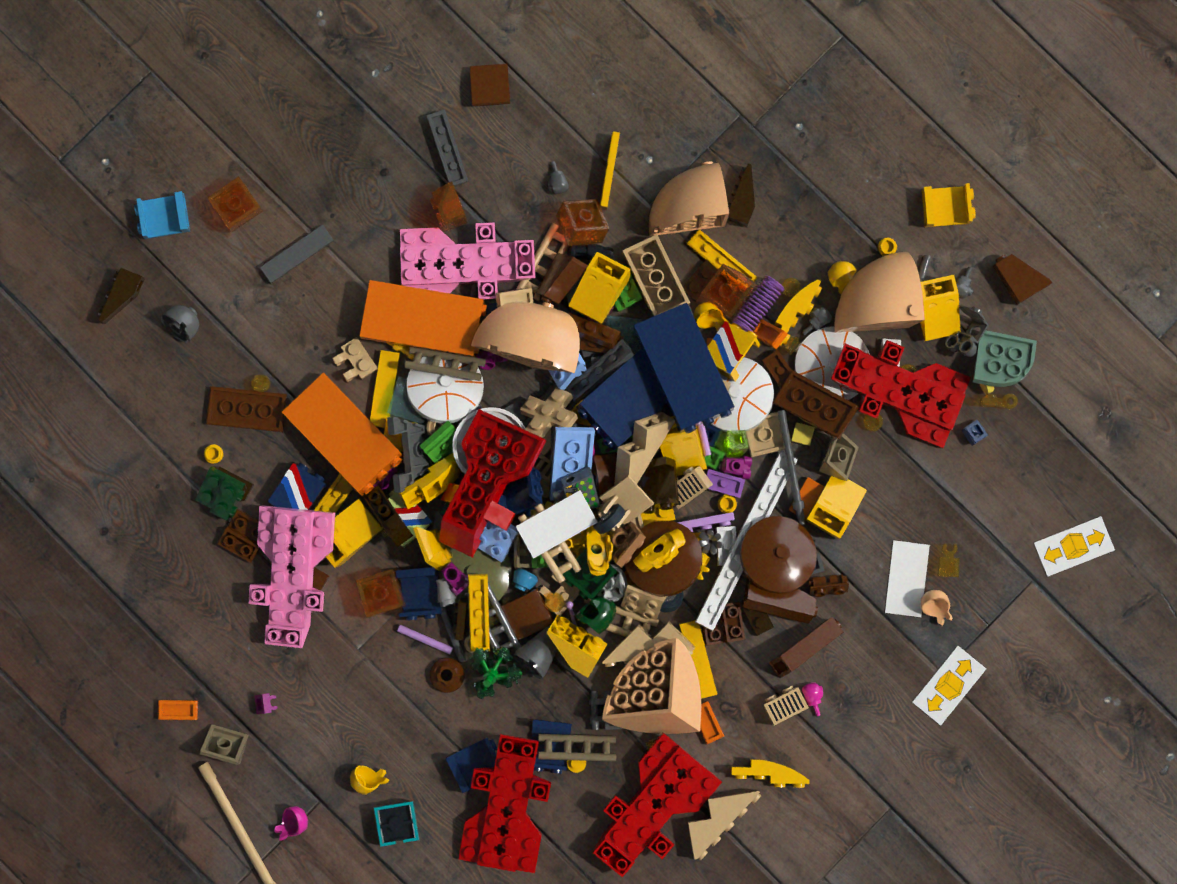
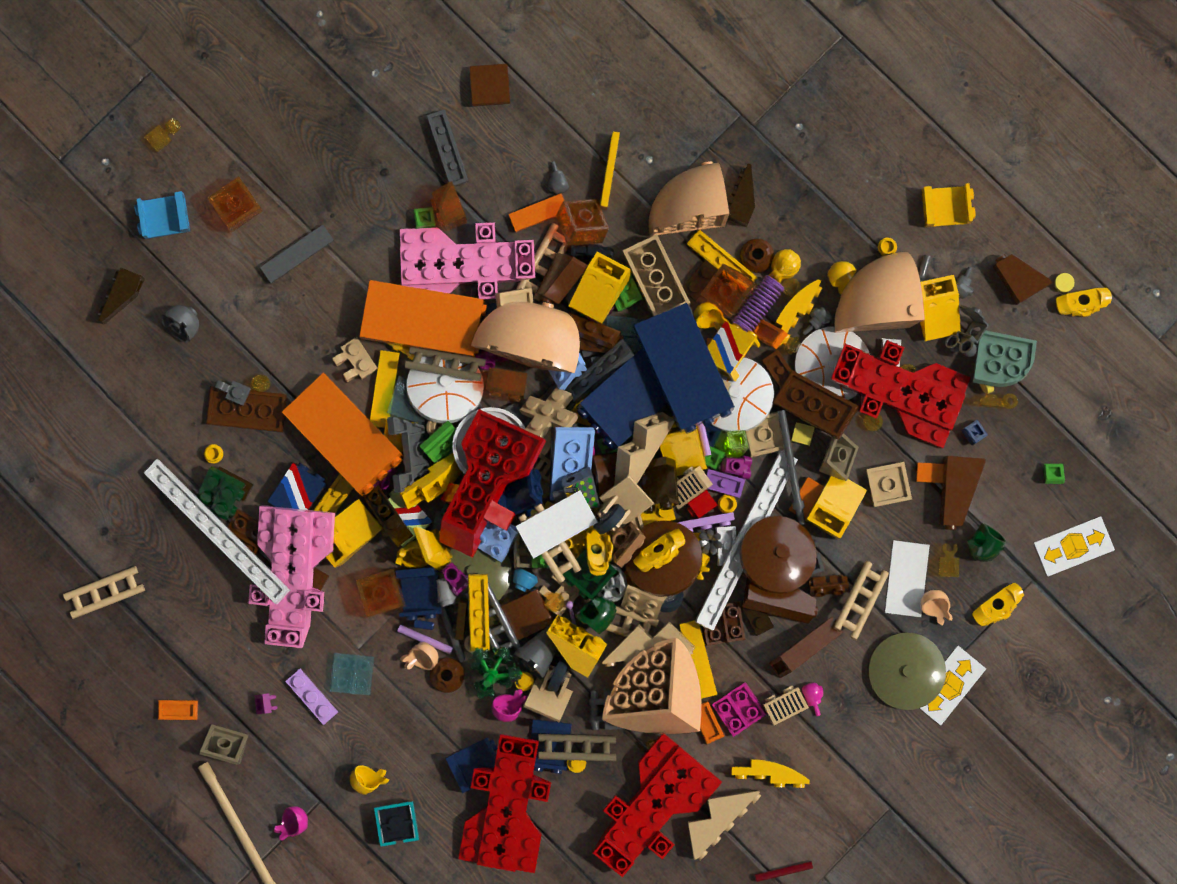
none -> tan bar [63,566,145,619]
none -> white plate [144,459,290,604]
none -> clear yellow plate [145,118,181,152]
none -> dark grey plate [215,380,251,406]
none -> lavender plate [285,669,338,725]
none -> clear light blue slope [330,653,374,695]
none -> yellow piece [395,540,428,569]
none -> light nougat piece [400,642,439,670]
none -> bright green tile [413,207,436,229]
none -> dark blue tile [414,620,435,630]
none -> clear orange slope [486,367,528,402]
none -> dark pink piece [491,689,528,722]
none -> orange tile [509,193,569,233]
none -> yellow plate [515,672,534,691]
none -> tan plate [524,657,573,722]
none -> red brick [687,490,717,519]
none -> dark pink slope [712,682,767,737]
none -> reddish brown piece [740,238,774,273]
none -> dark red bar [755,861,813,882]
none -> yellow piece [768,249,801,283]
none -> tan bar [833,561,889,640]
none -> tan plate [866,462,912,507]
none -> olive dish [868,633,946,710]
none -> orange tile [916,463,944,483]
none -> reddish brown slope [939,456,986,530]
none -> dark green piece [967,523,1006,562]
none -> yellow piece [972,583,1024,626]
none -> bright green tile [1043,464,1065,484]
none -> light yellow tile [1054,273,1075,293]
none -> yellow piece [1056,288,1112,317]

